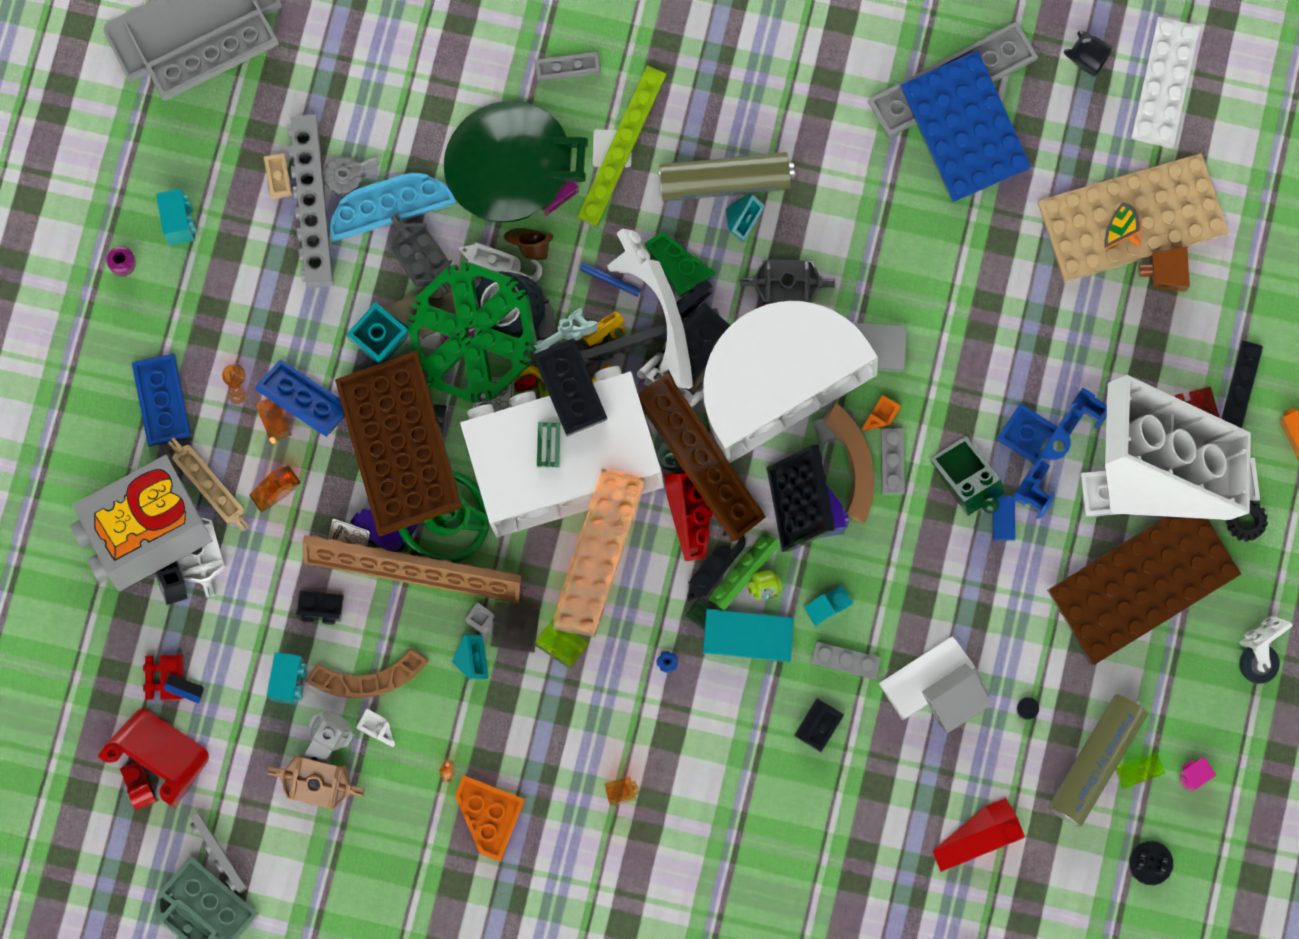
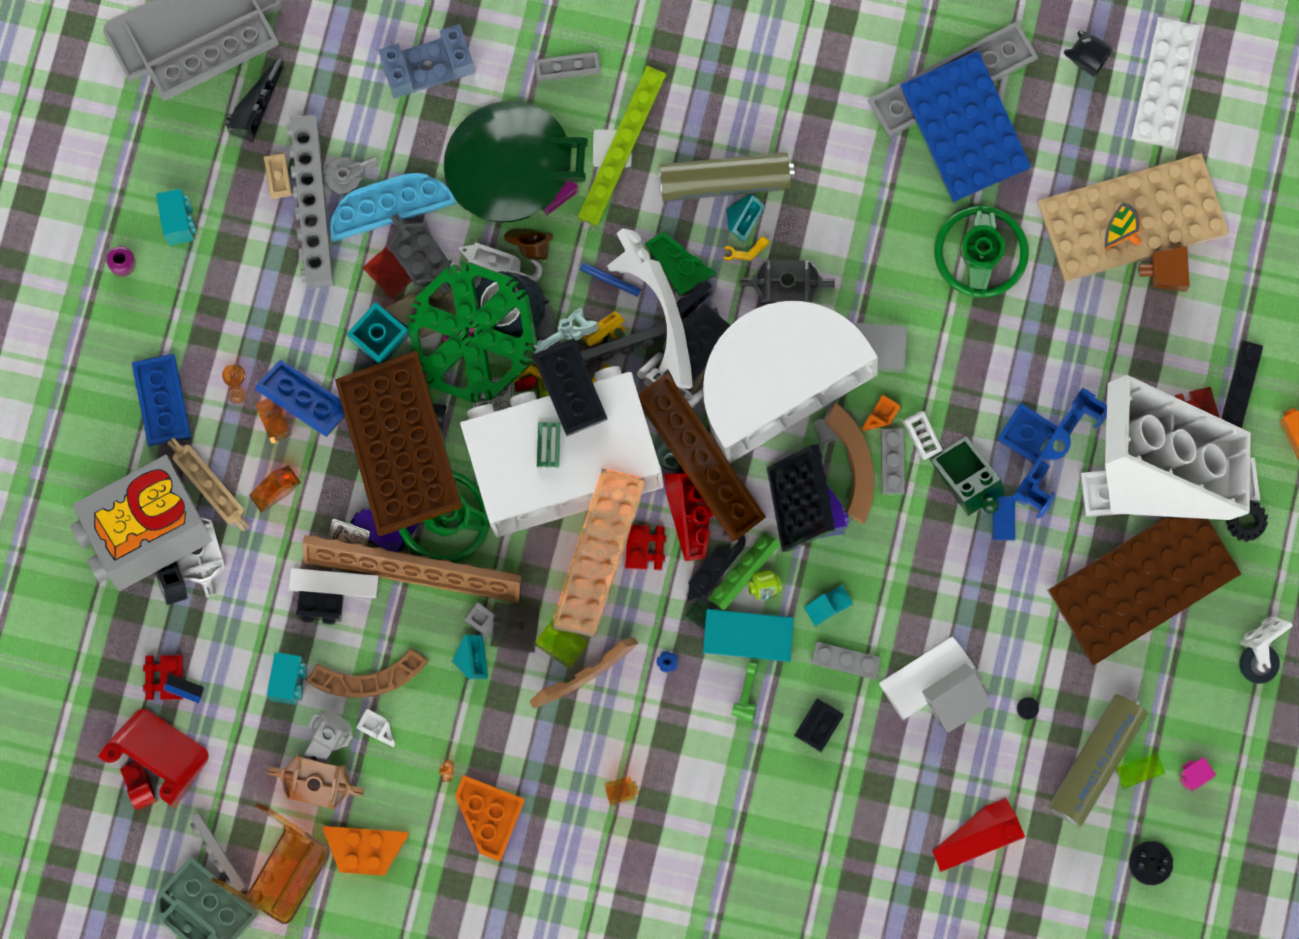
none -> clear orange windscreen [211,803,329,924]
none -> black wedge [225,58,284,142]
none -> white tile [289,568,379,599]
none -> orange wing [323,826,409,876]
none -> clear red plate [362,247,412,300]
none -> sand blue plate [378,24,475,99]
none -> medium nougat tile [530,637,639,708]
none -> red plate [625,525,667,571]
none -> yellow arm [723,235,770,261]
none -> bright green brick [731,662,758,723]
none -> white slope [902,411,943,460]
none -> green piece [934,206,1029,298]

